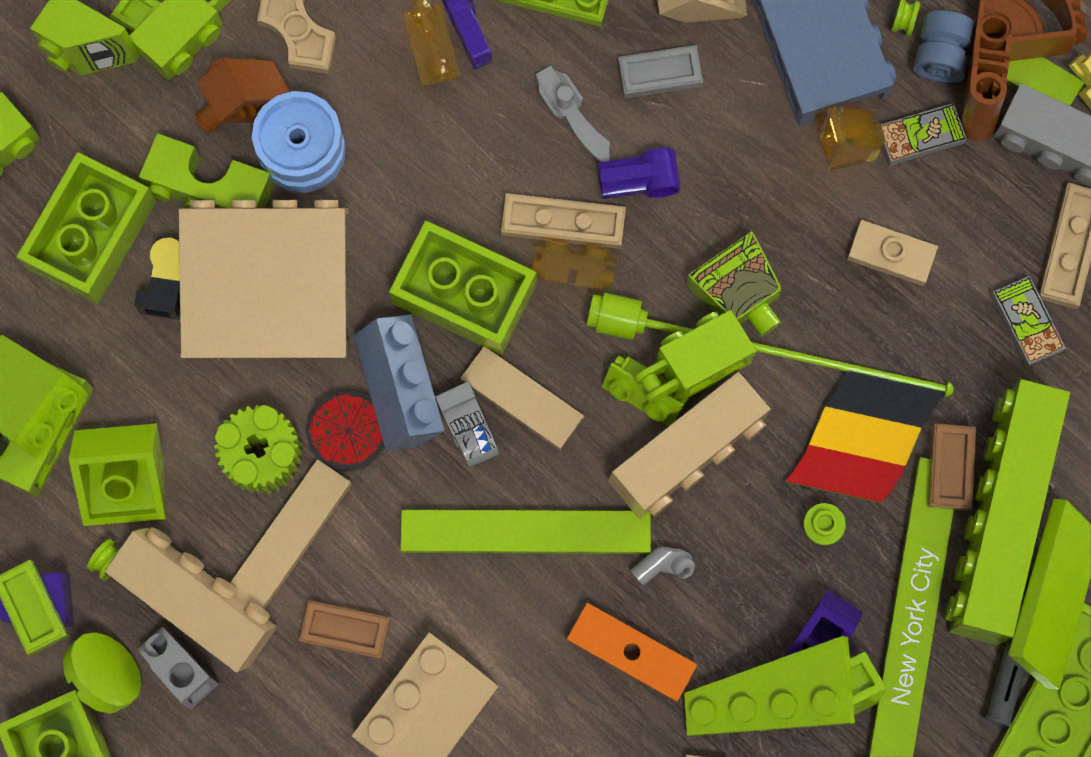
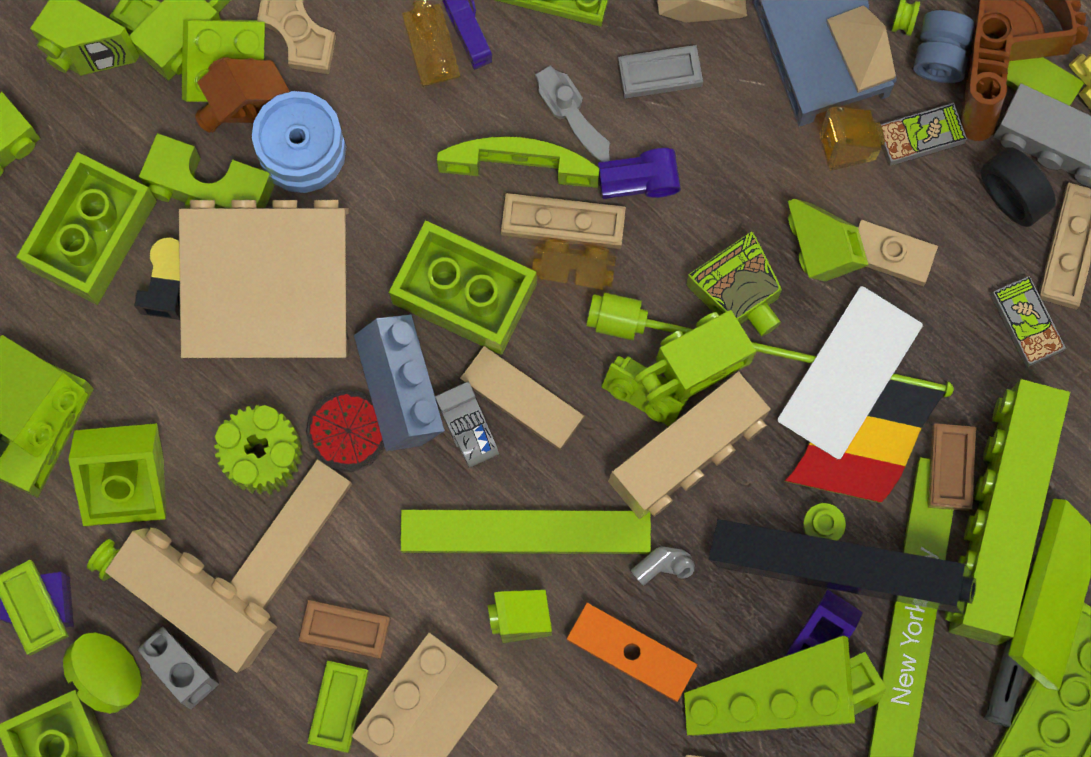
none -> lime plate [182,19,265,102]
none -> lime tile [307,661,369,753]
none -> lime slope [437,137,599,188]
none -> lime slope [488,590,552,643]
none -> black brick [708,519,976,614]
none -> white sticker [778,286,923,459]
none -> lime slope [788,199,869,282]
none -> tan slope [826,5,896,93]
none -> black tyre [981,147,1056,227]

